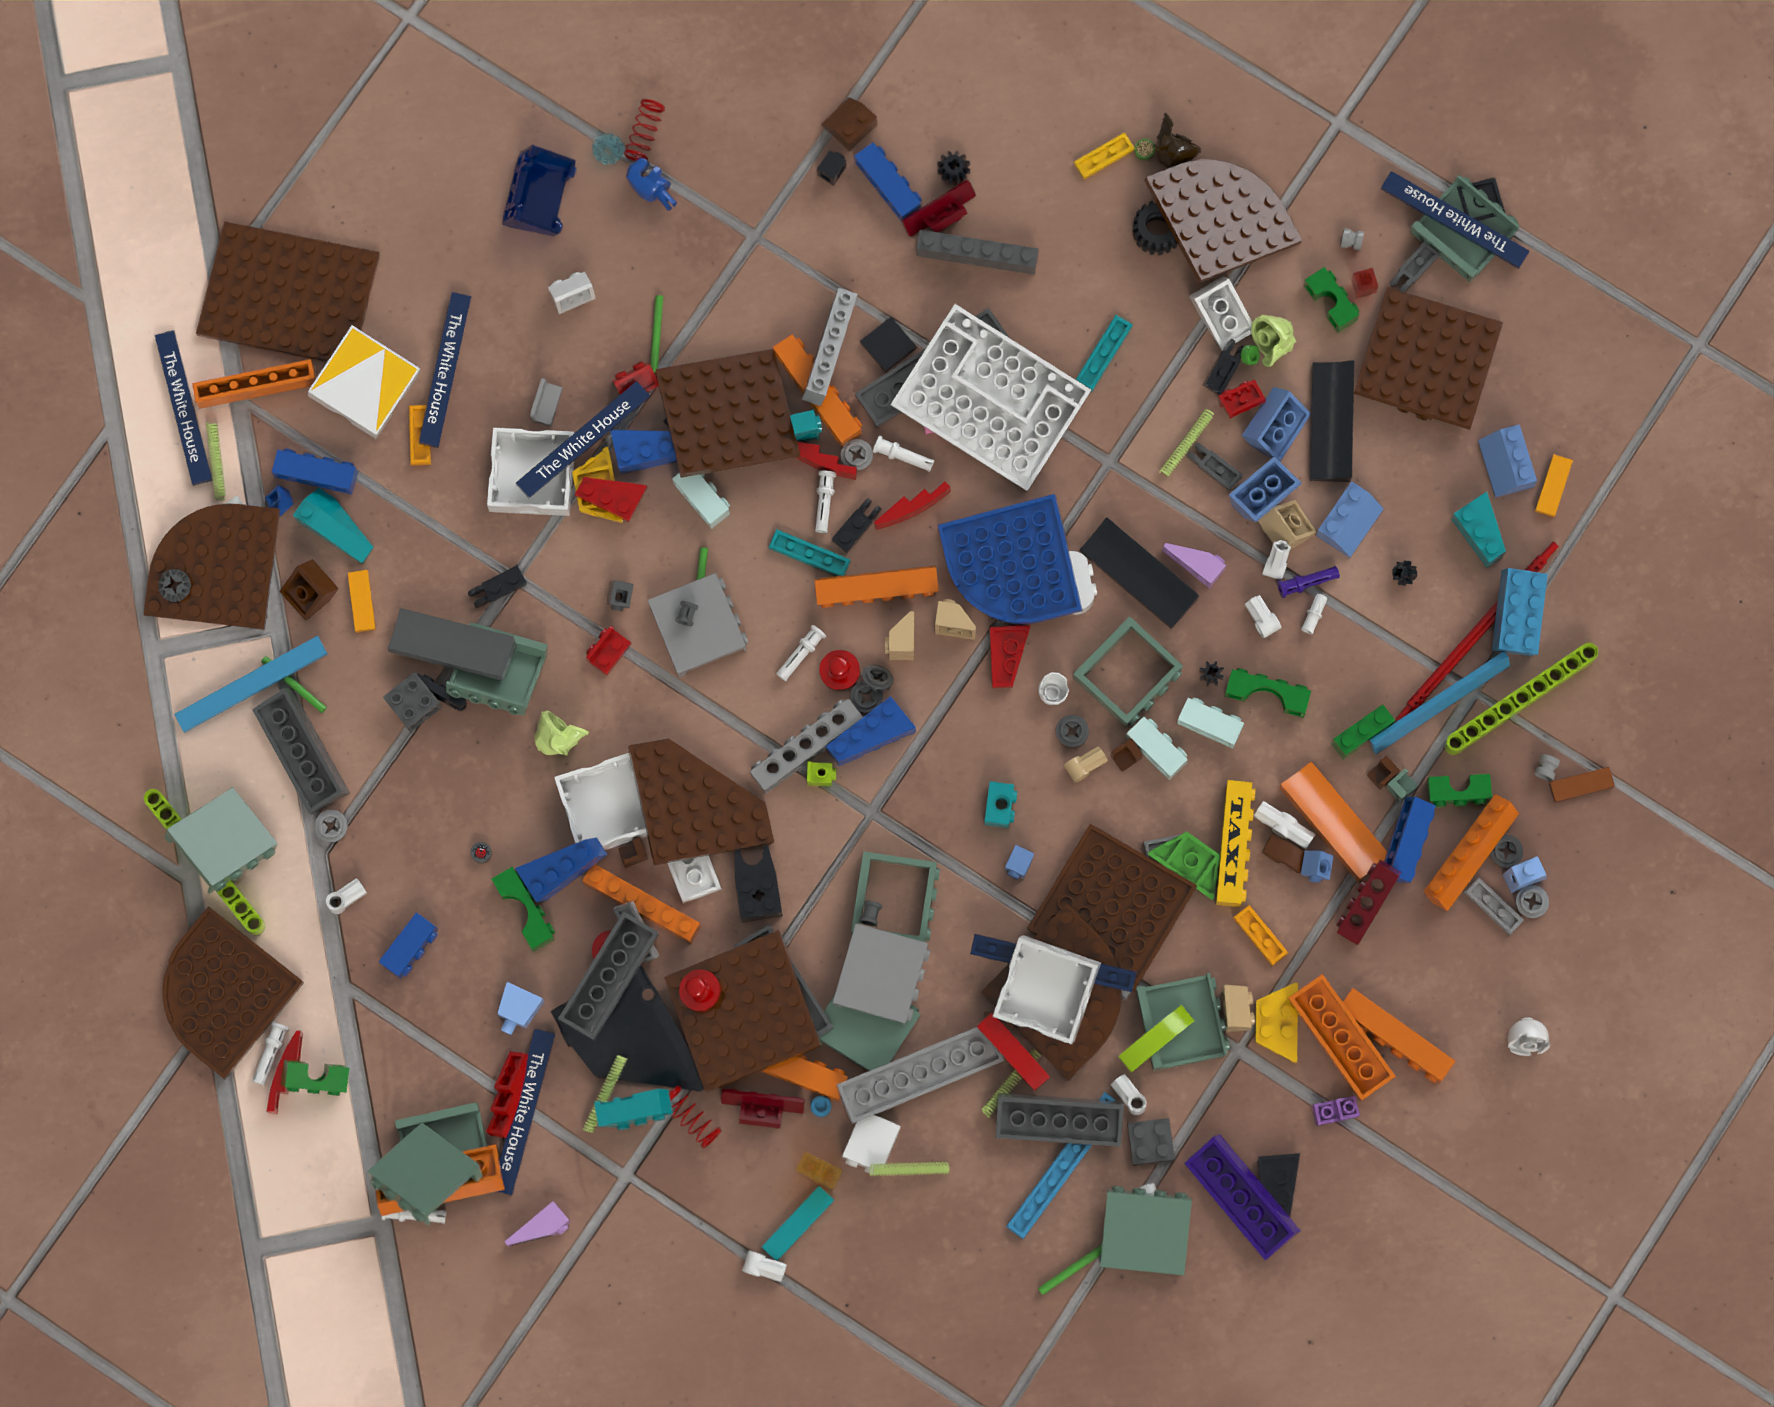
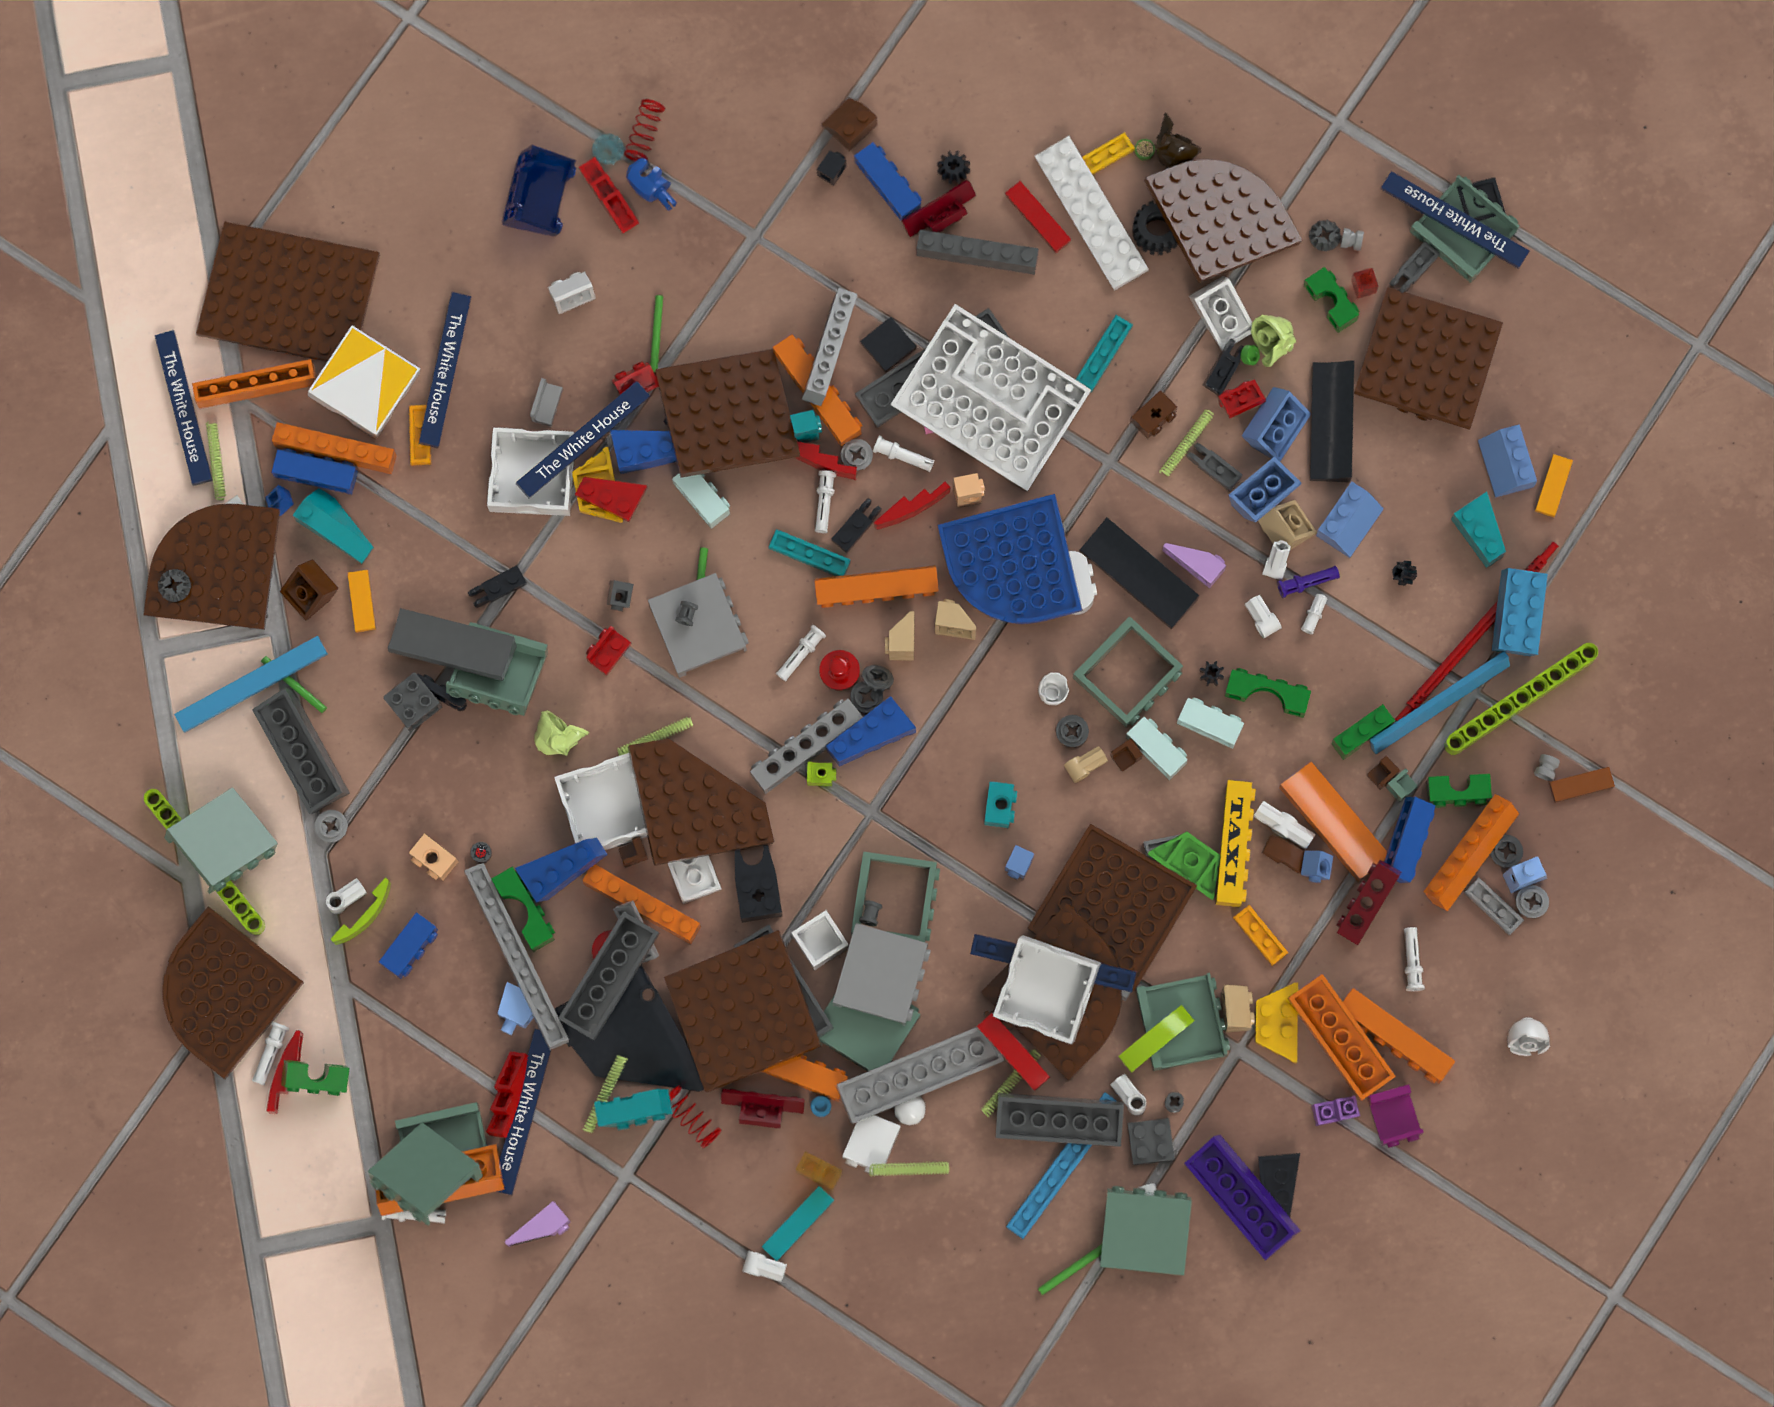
red plate [679,969,721,1012] -> none
red wing [990,625,1031,688] -> none
none -> orange brick [272,422,397,475]
none -> lime slope [330,877,391,945]
none -> light nougat brick [409,834,458,881]
none -> light grey plate [464,863,569,1050]
none -> red slope [578,157,639,234]
none -> yellowish green piece [617,717,693,756]
none -> white piece [791,910,849,971]
none -> white hair [894,1096,925,1125]
none -> light nougat brick [954,473,985,507]
none -> red tile [1005,181,1071,253]
none -> white plate [1035,136,1149,291]
none -> reddish brown brick [1131,390,1177,439]
none -> dark grey bush [1165,1092,1184,1113]
none -> dark grey gear [1309,219,1341,251]
none -> magenta panel [1367,1084,1424,1148]
none -> white pin [1404,927,1425,991]

